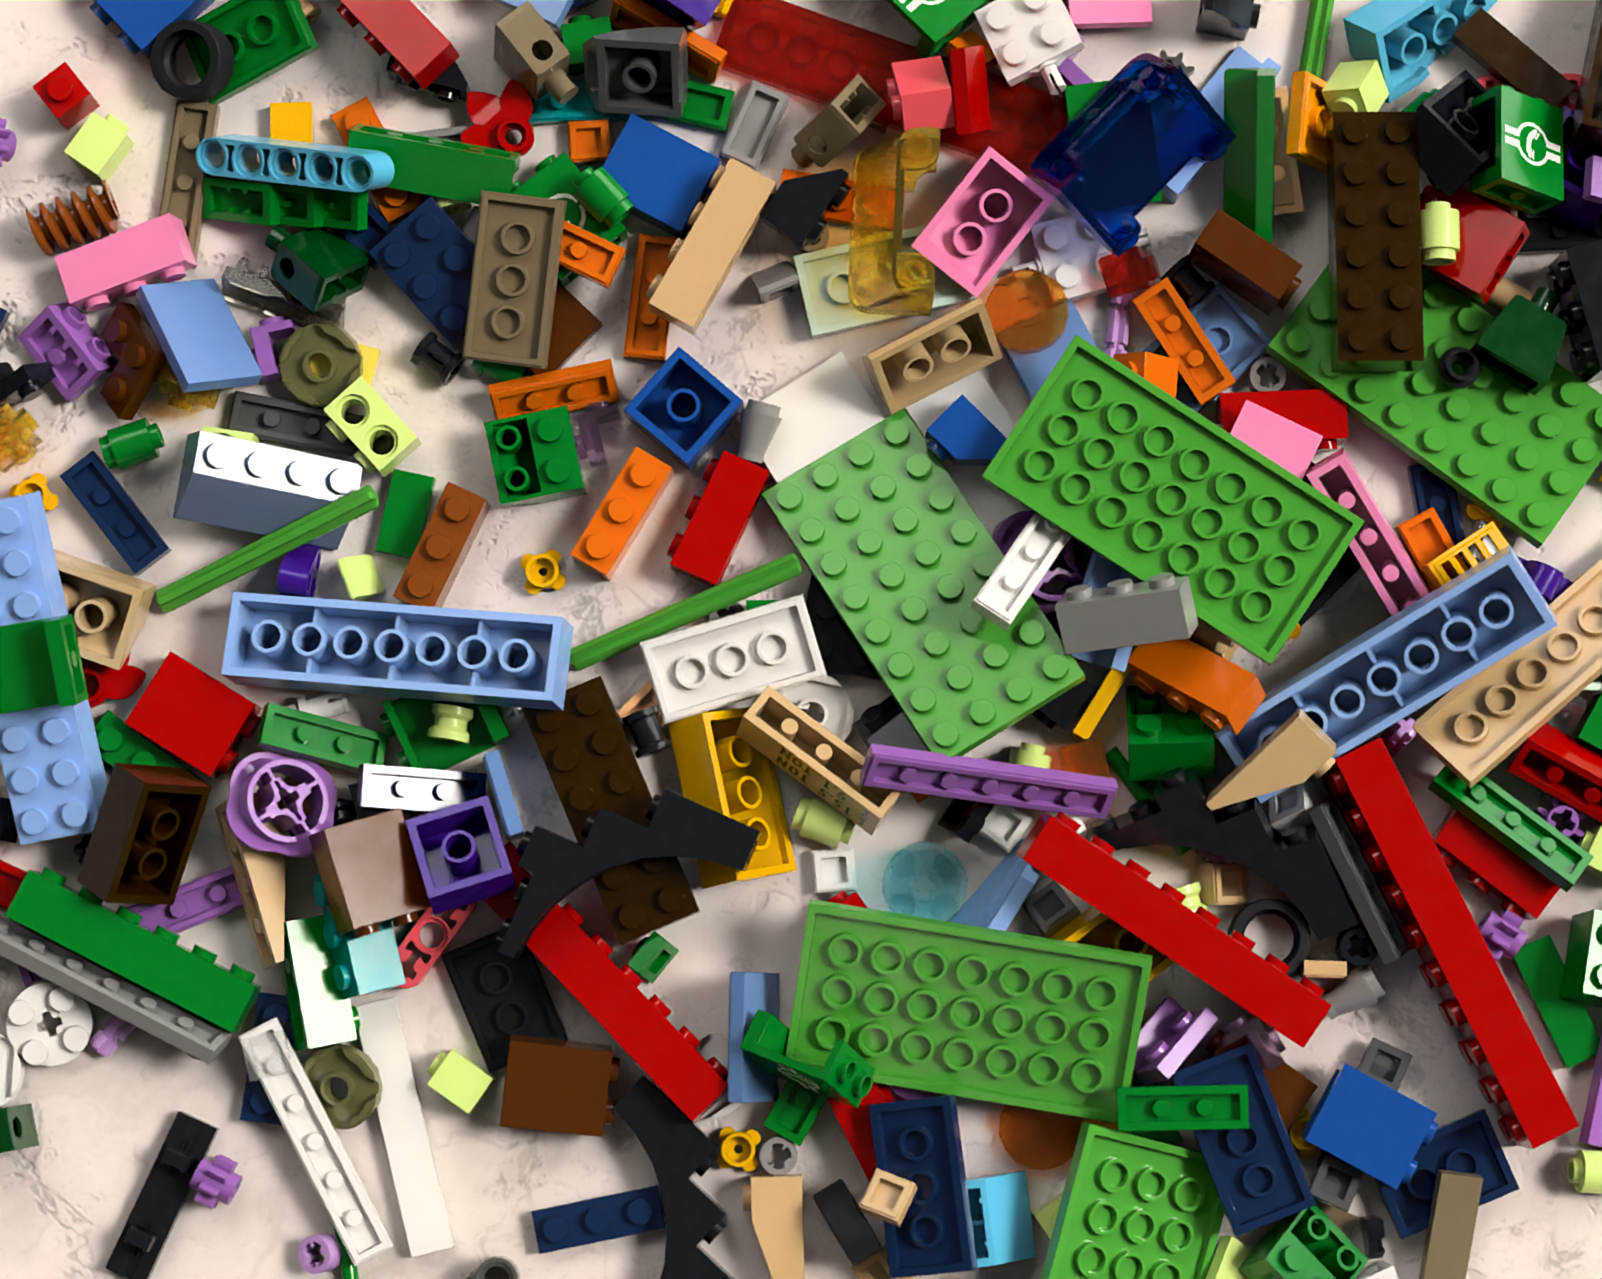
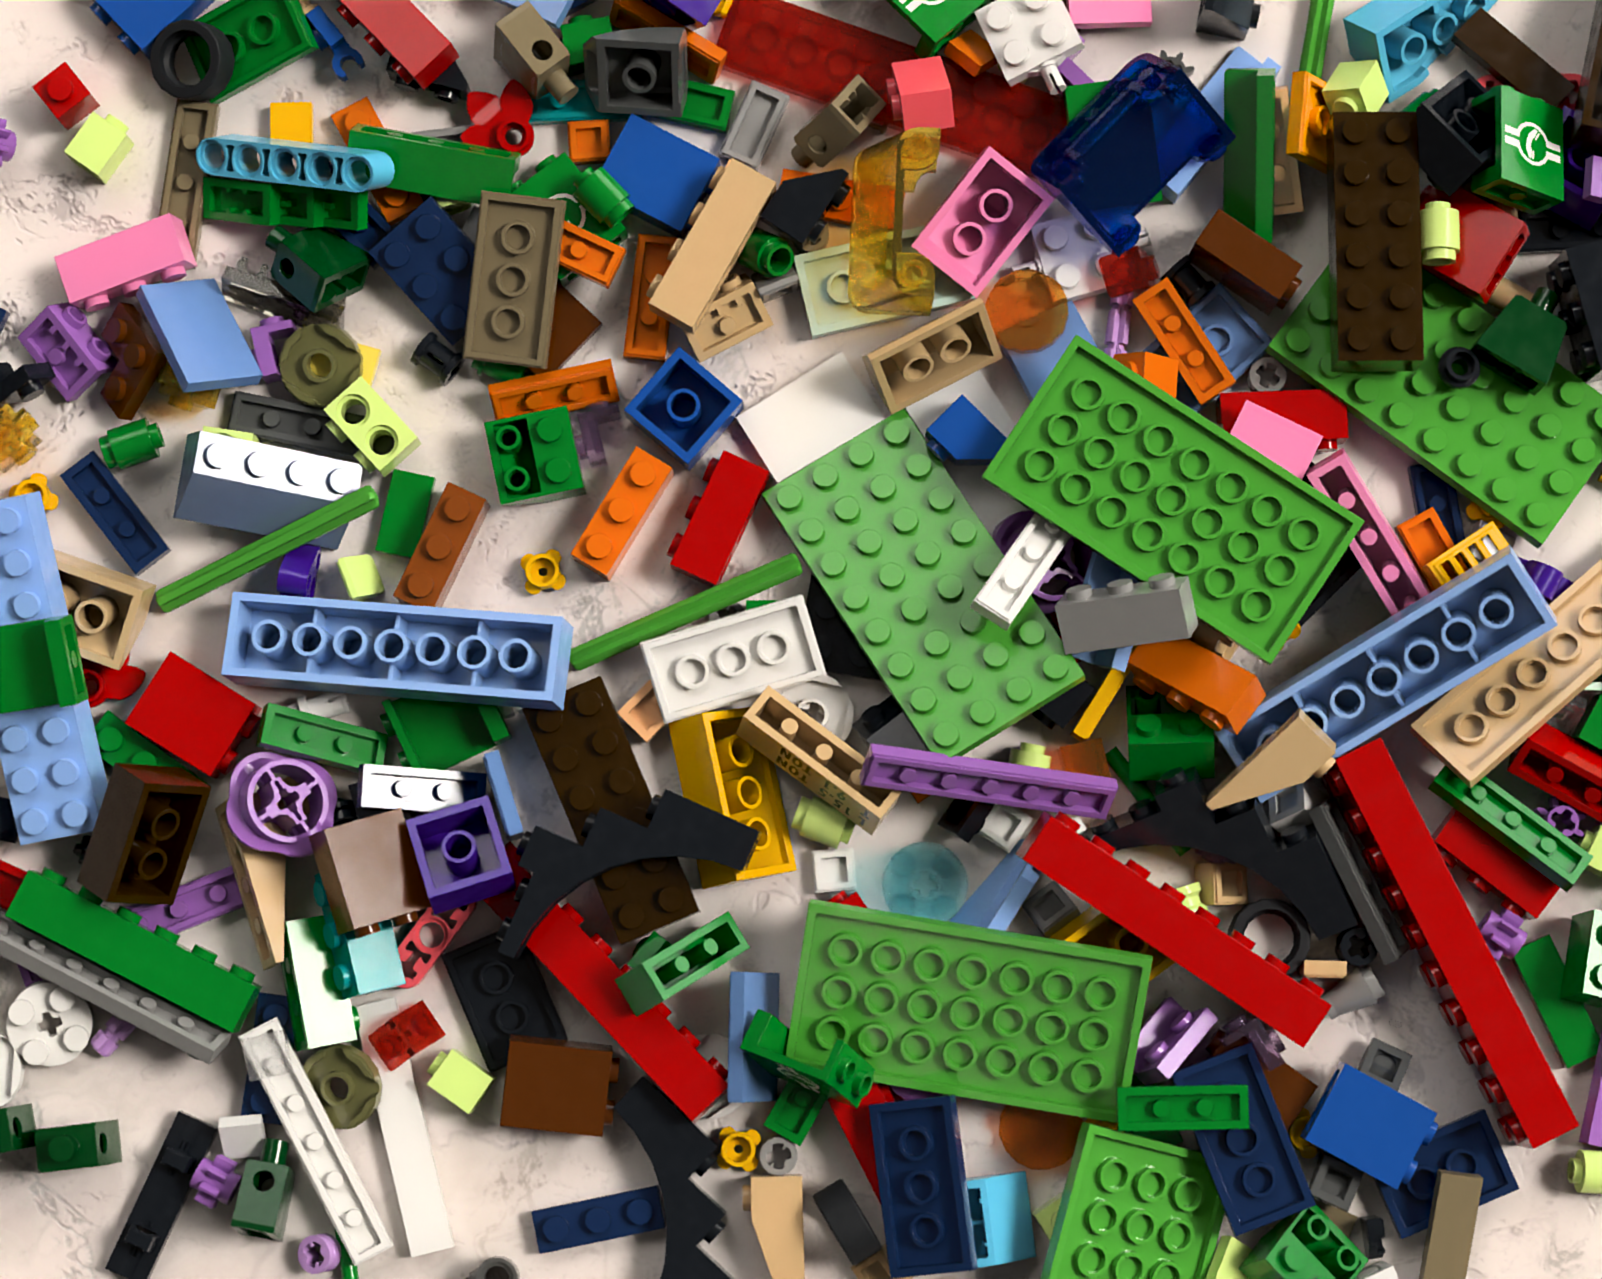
dark orange piece [26,180,120,256] -> none
yellowish green wheel [427,703,474,744] -> none
black bush [622,705,672,759] -> none
light grey cone [738,399,782,463] -> none
tan tile [858,1168,918,1227] -> none
red tile [949,45,991,135] -> none
lavender axle [1378,717,1416,758] -> none
none -> dark green torso [34,1119,122,1173]
none -> white tile [218,1114,267,1159]
none -> dark green torso [231,1138,295,1242]
none -> blue plate [306,5,365,82]
none -> clear red bracket [368,1000,446,1071]
none -> green brick [615,911,750,1017]
none -> tan bracket [682,273,774,363]
none -> green brick [737,227,794,278]

